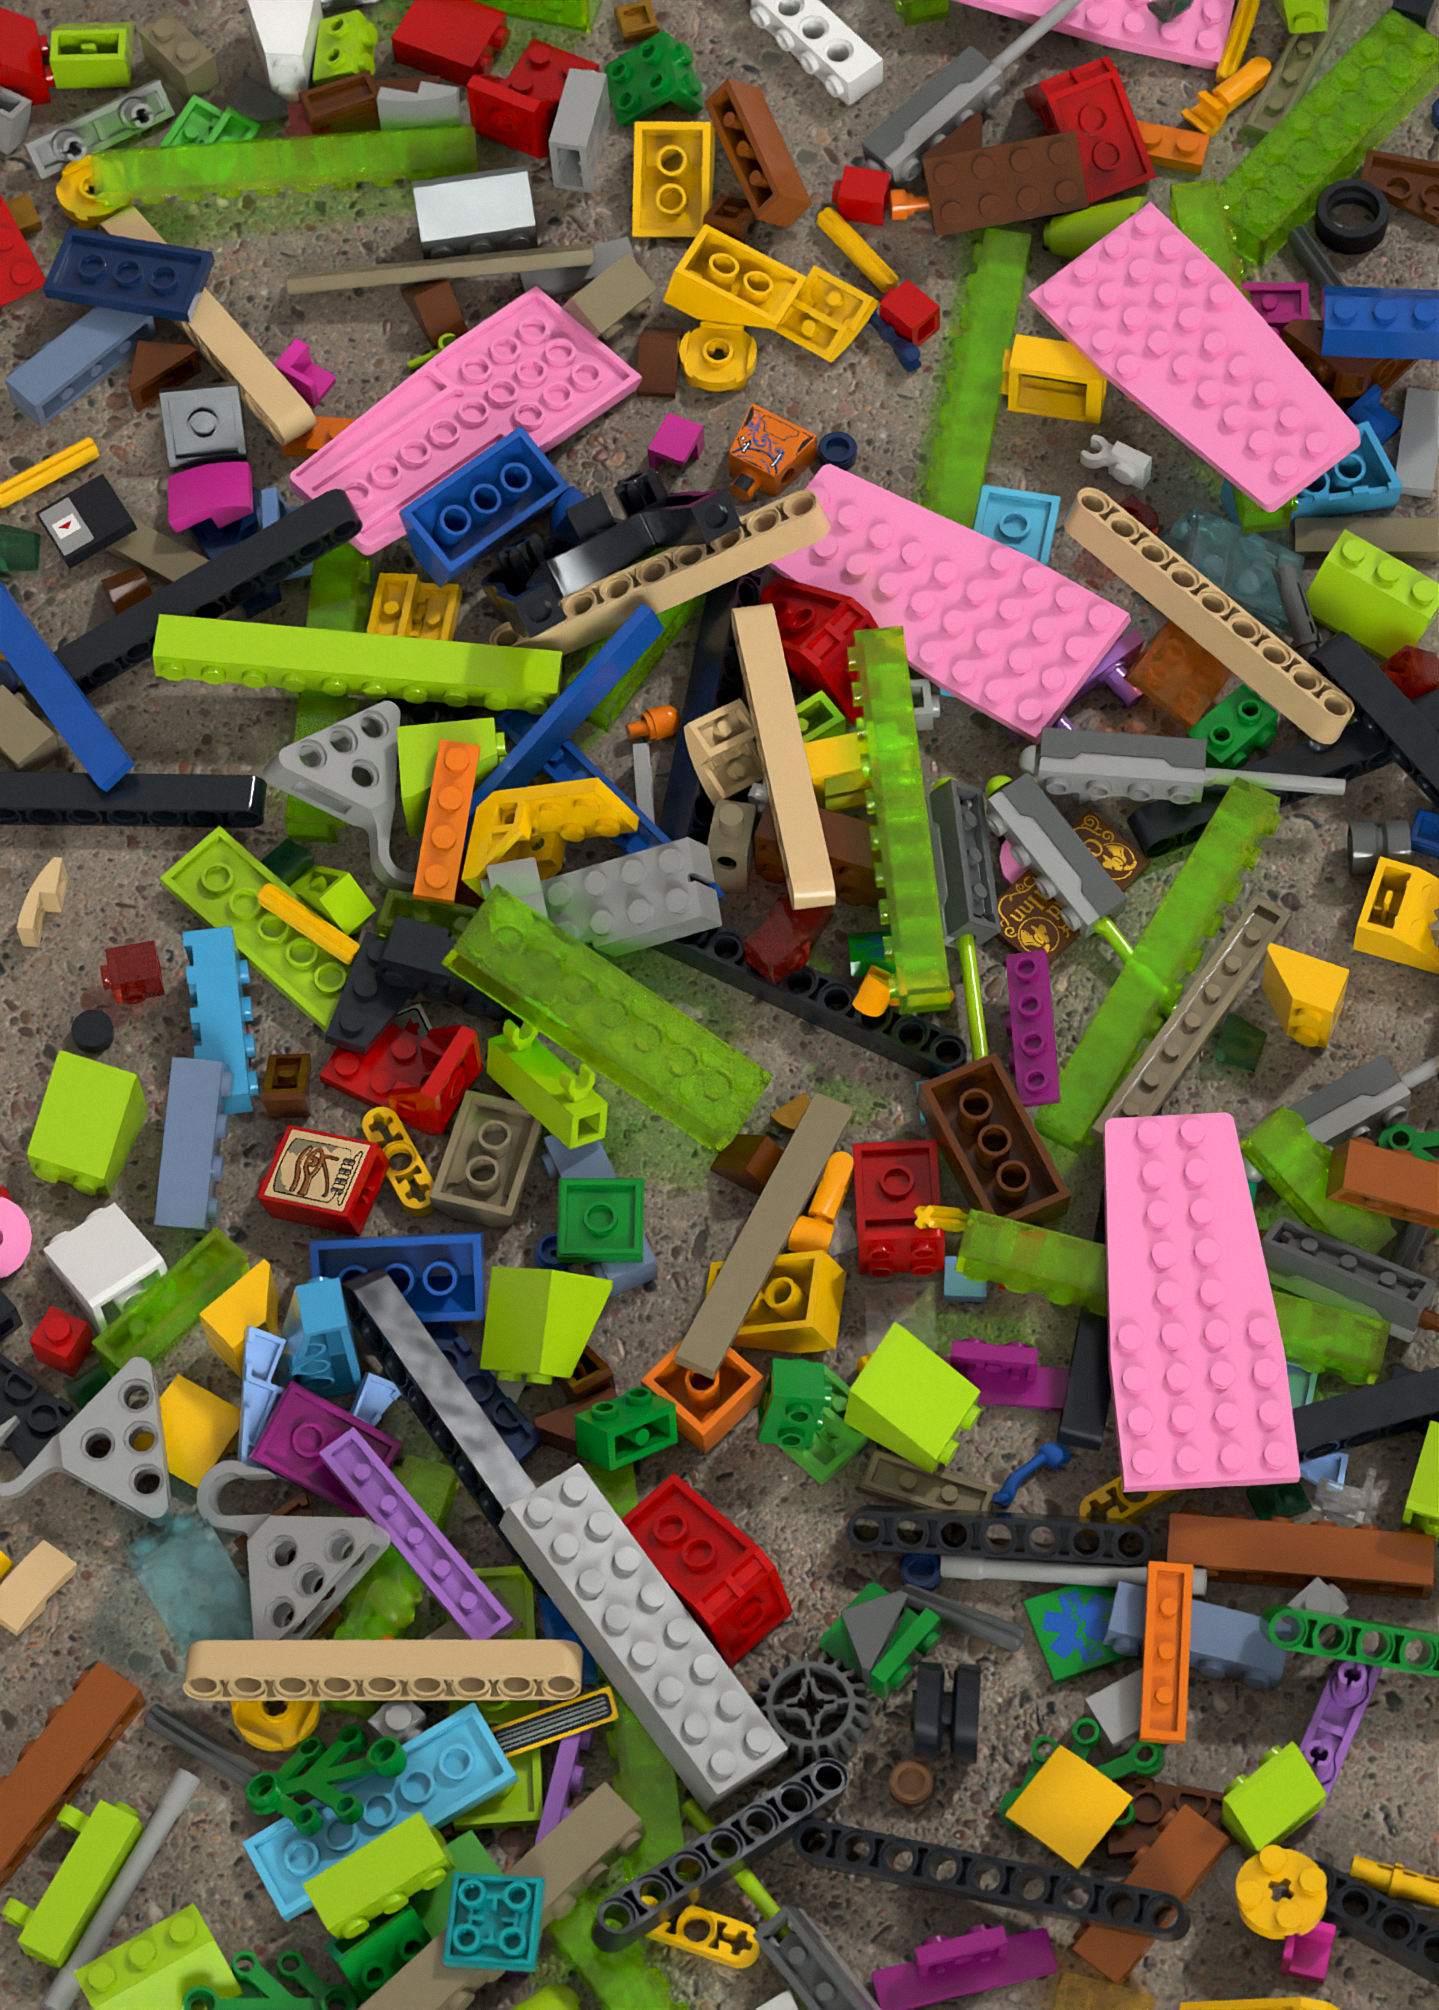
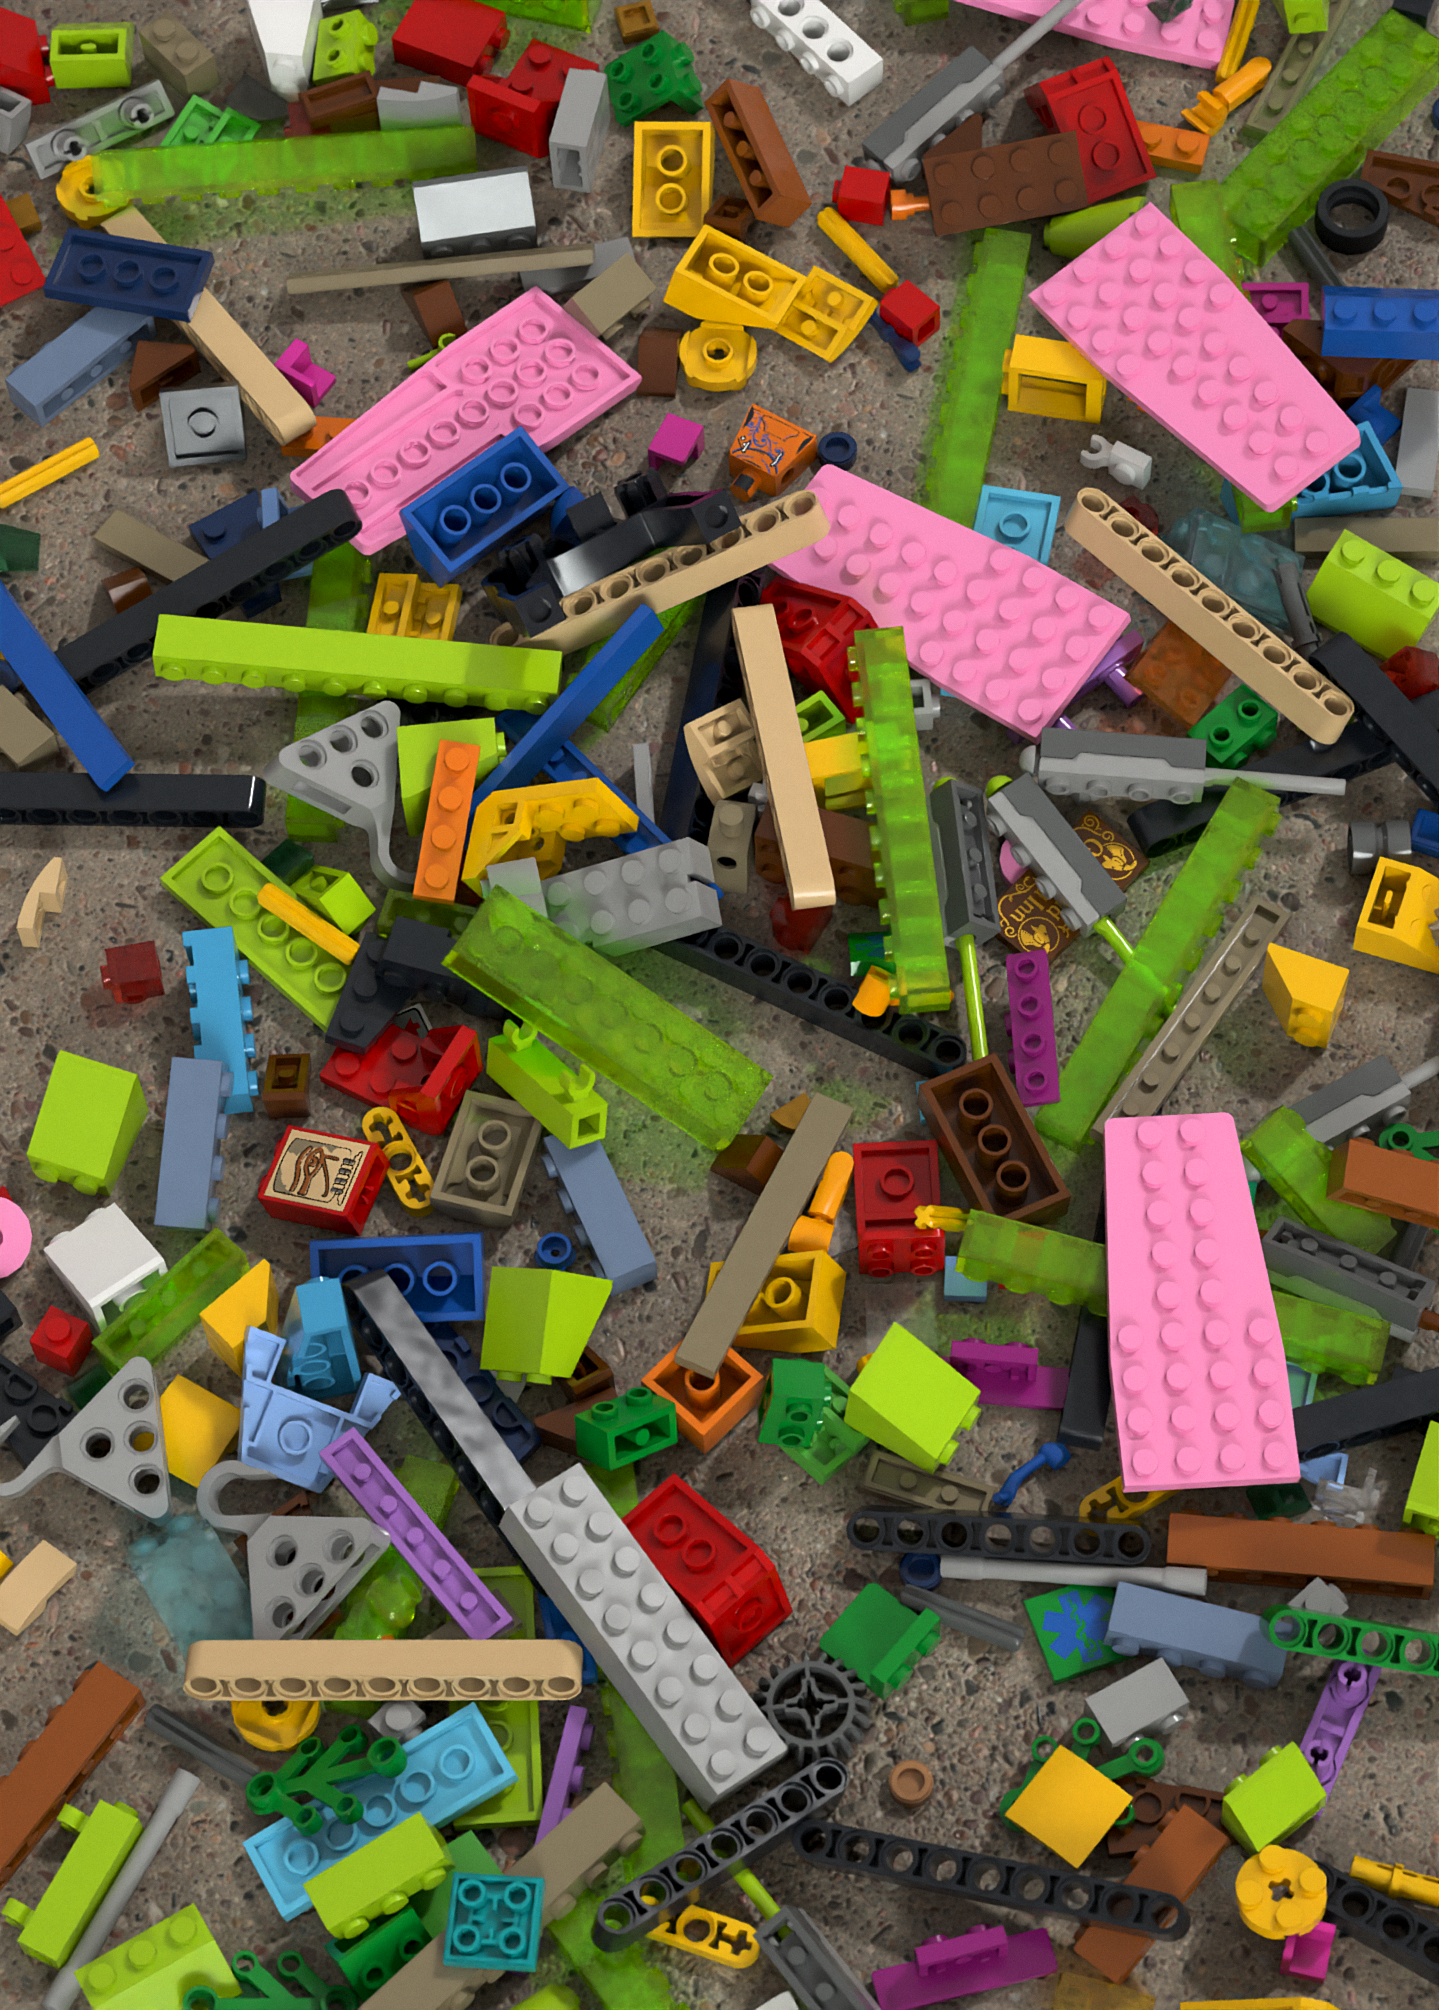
black tile [35,473,137,569] -> none
black tile [71,1010,115,1053] -> none
dark pink slope [168,462,253,533] -> none
magenta tile [248,1381,403,1517] -> none
sticker [490,1686,619,1758] -> none
green tile [557,1178,645,1263] -> none
orange cylinder [625,705,681,741] -> none
clear red brick [744,909,810,986] -> none
dark grey slope [841,1591,908,1685] -> none
black wheel [911,1661,981,1764] -> none
orange plate [1139,1561,1193,1745] -> none
clear green slope [1215,1012,1267,1072] -> none

